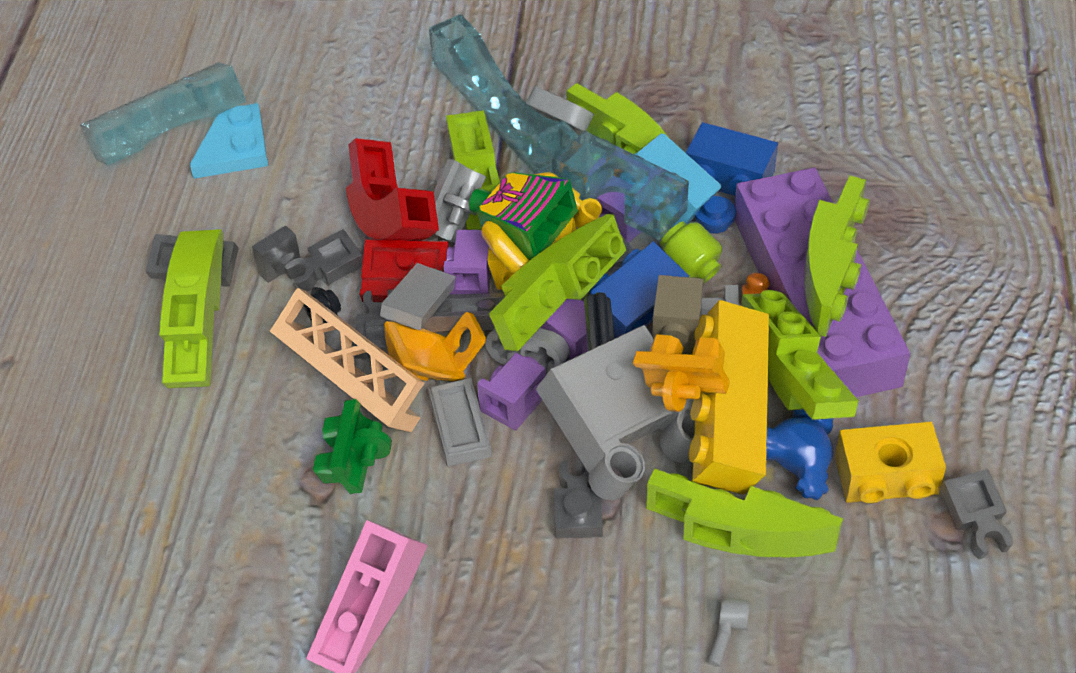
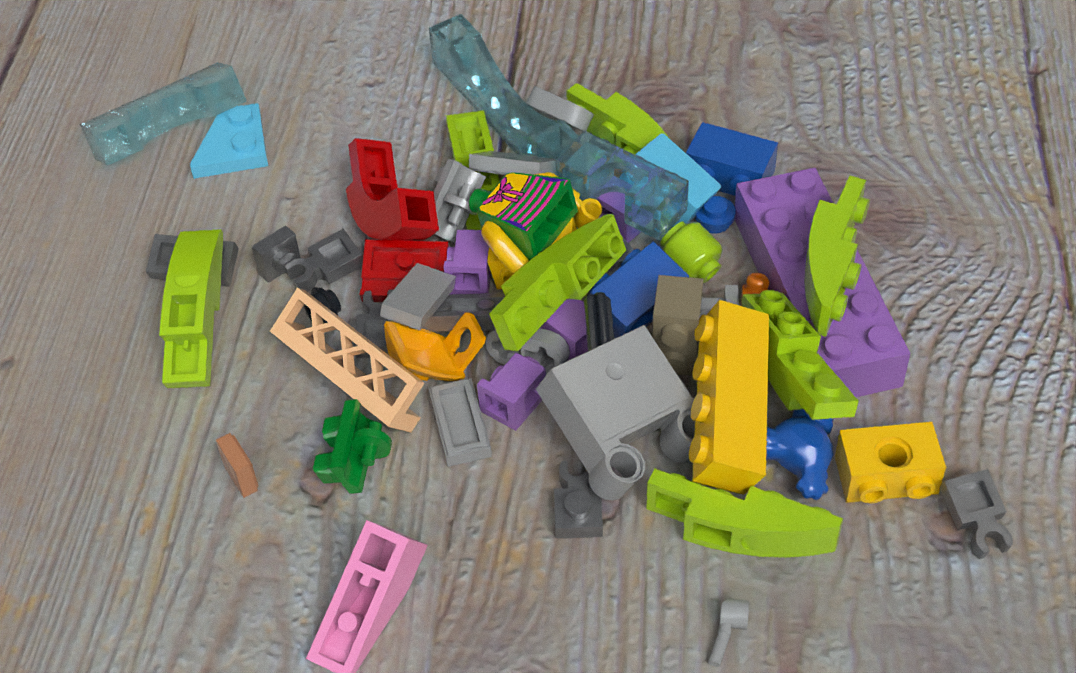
light orange hips [633,334,730,412] -> none
none -> nougat tile [216,433,259,498]
none -> light grey tile [469,151,561,175]

